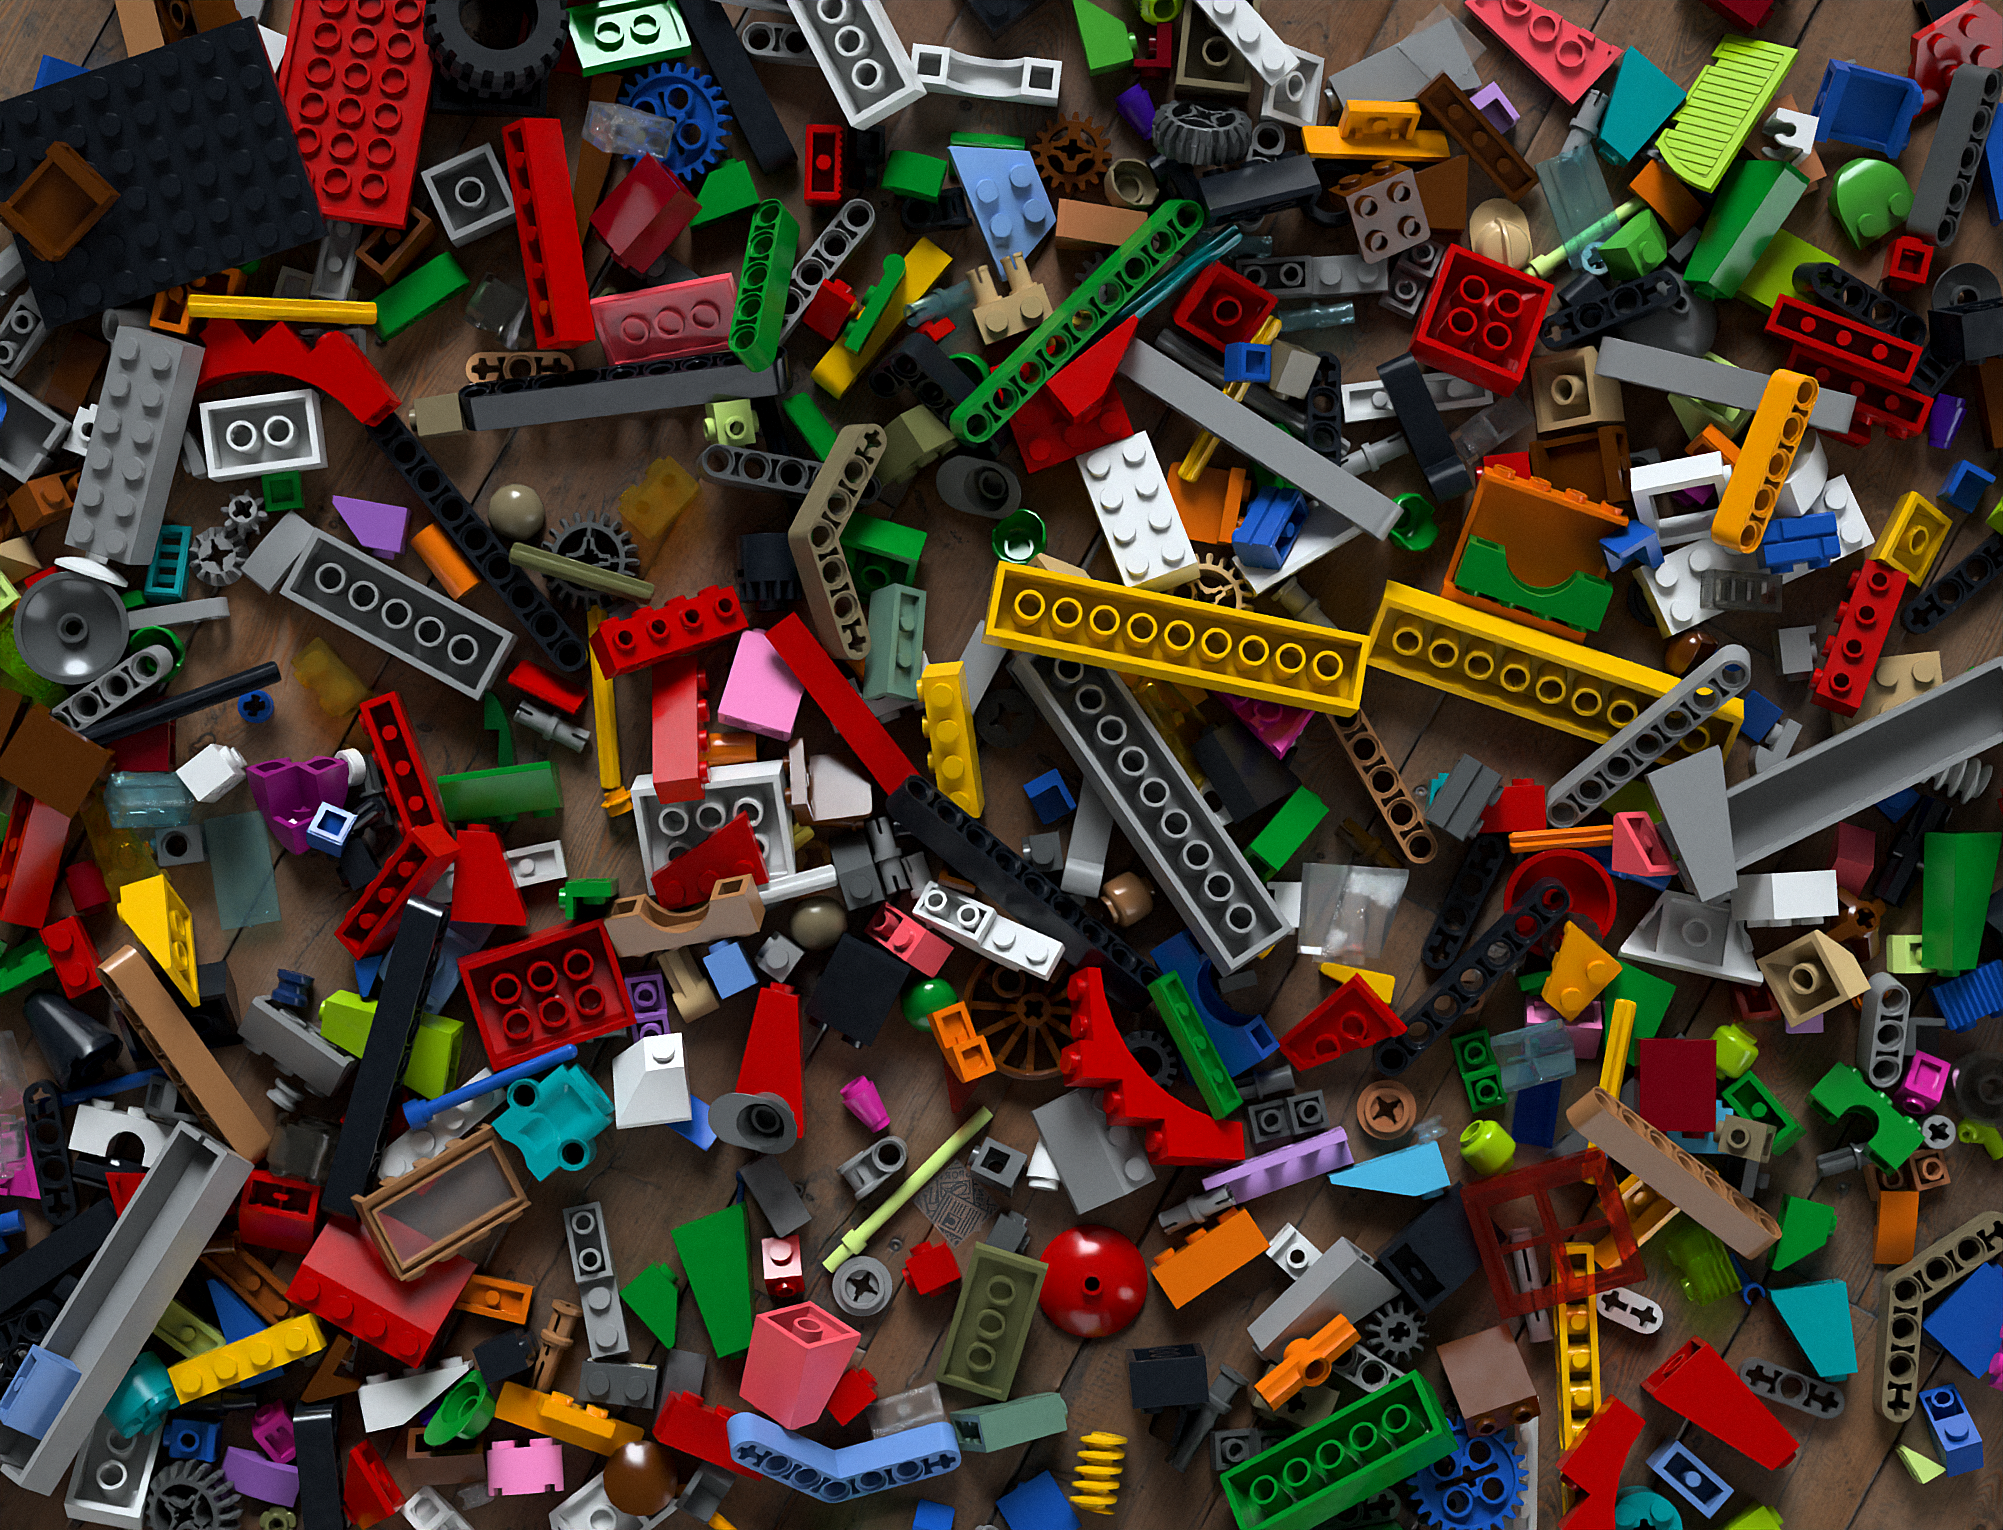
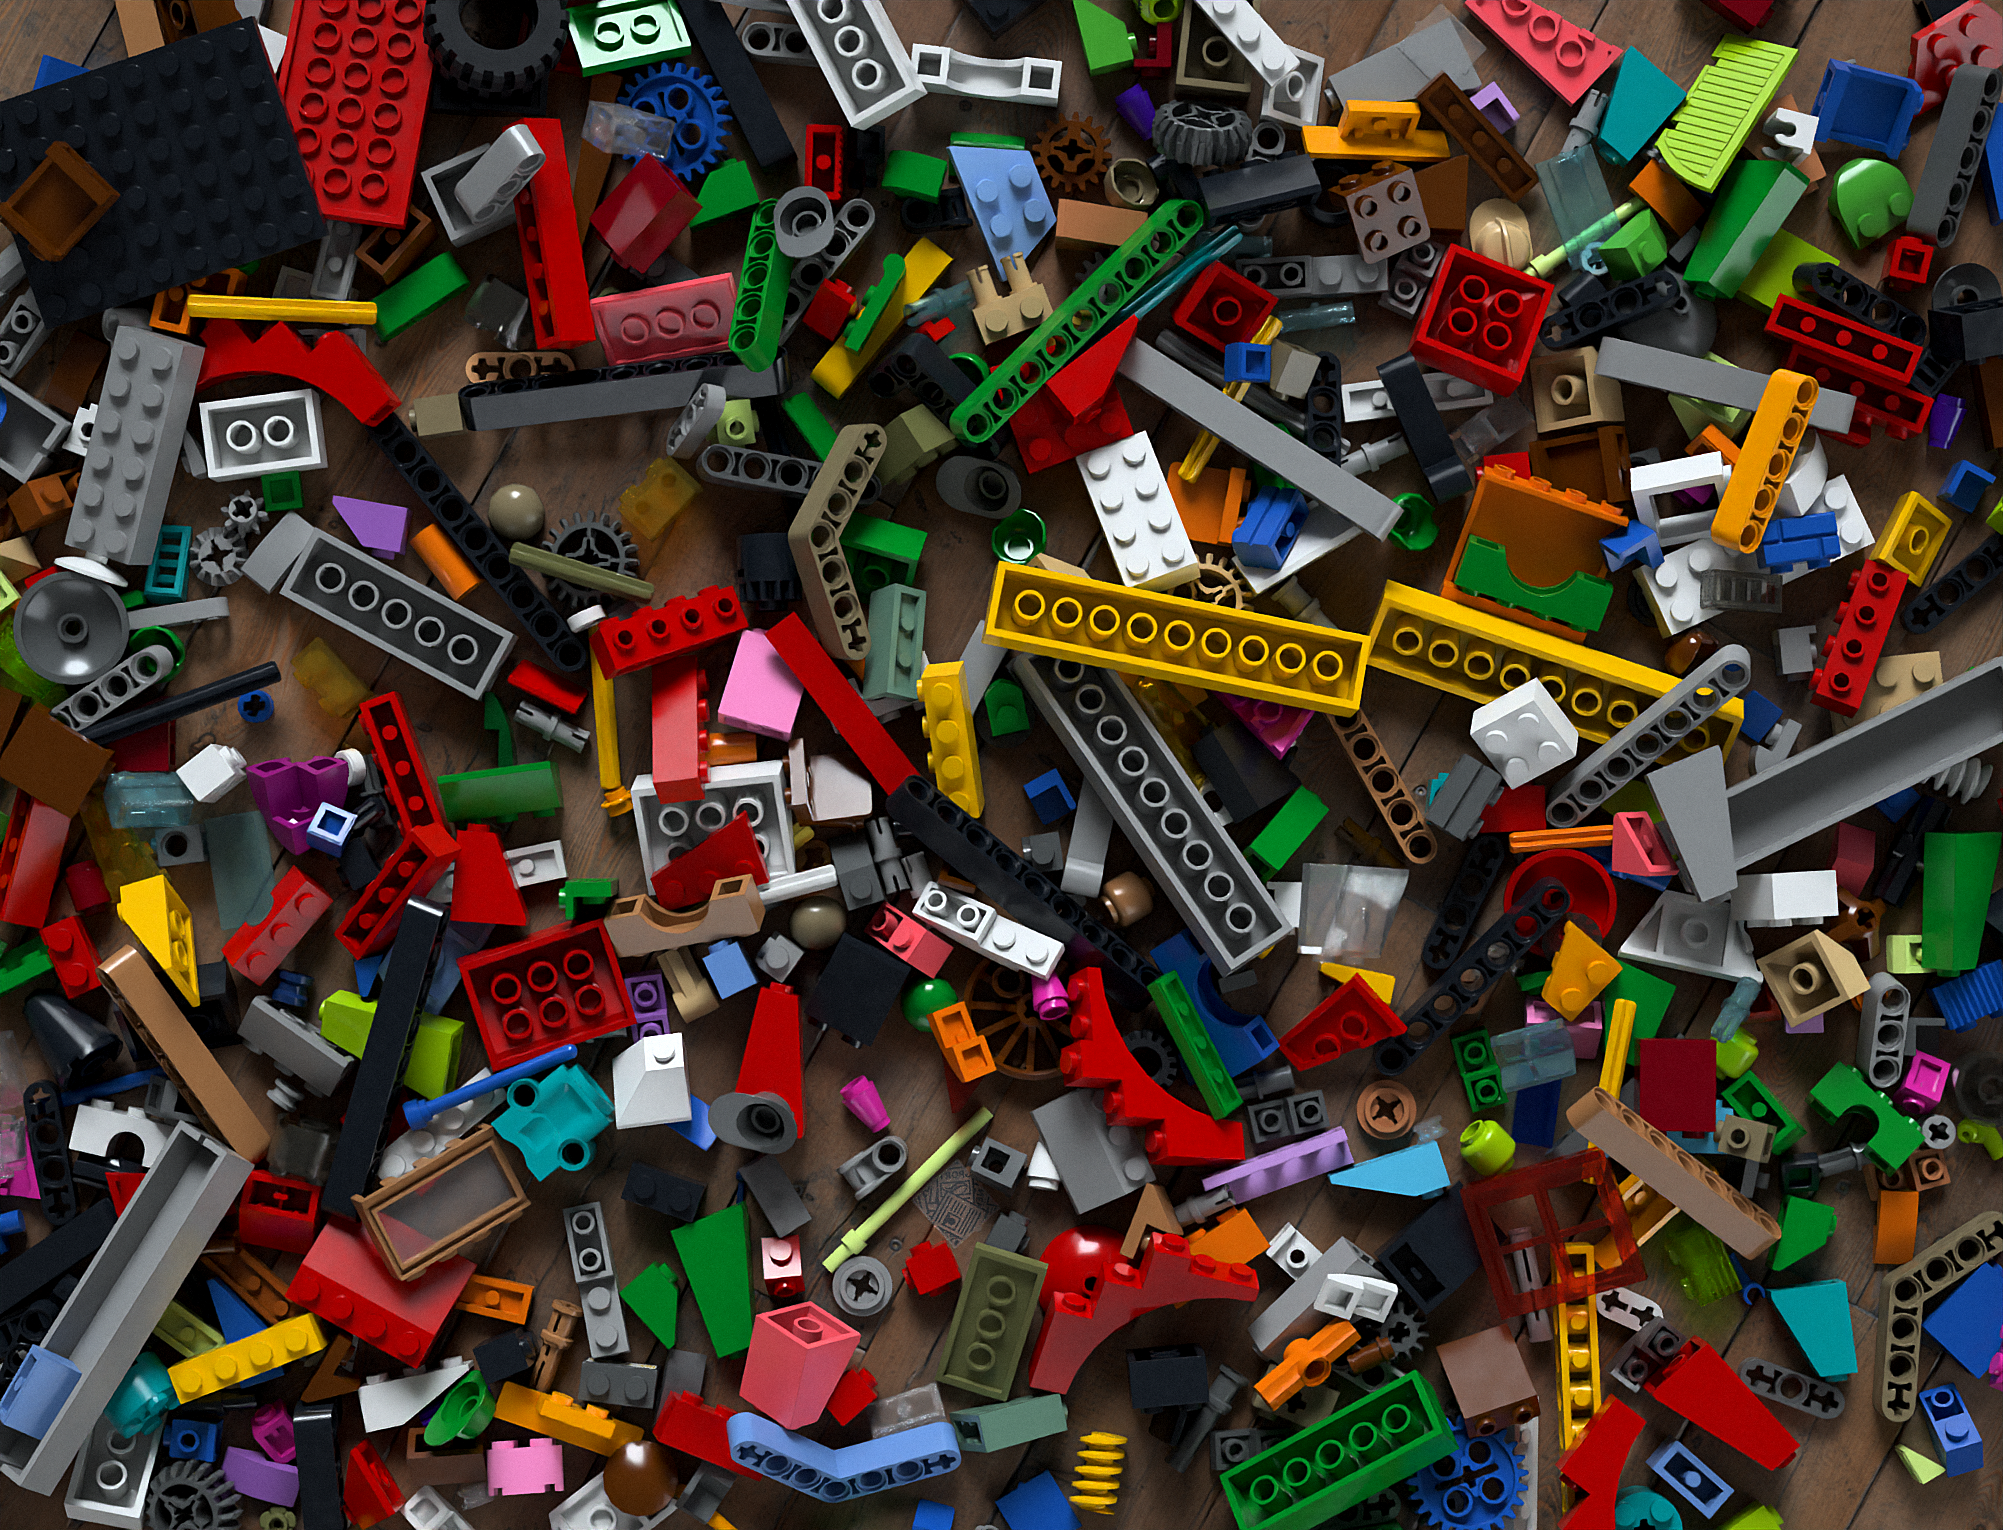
none -> red arch [221,864,334,986]
none -> light grey beam [454,124,546,226]
none -> white tile [567,605,606,633]
none -> black brick [621,1159,708,1223]
none -> light grey beam [666,383,726,460]
none -> dark grey piece [773,186,835,259]
none -> green plate [984,679,1030,736]
none -> red arch [1028,1232,1260,1395]
none -> dark pink cone [1031,969,1070,1020]
none -> medium nougat slope [1120,1183,1183,1259]
none -> white slope [1314,1274,1398,1323]
none -> reddish brown pin [1345,1336,1396,1377]
none -> white brick [1470,677,1579,790]
none -> flat silver slope [1604,1316,1687,1393]
none -> clear light blue axle [1711,976,1761,1043]
none -> black tile [1778,1152,1819,1194]

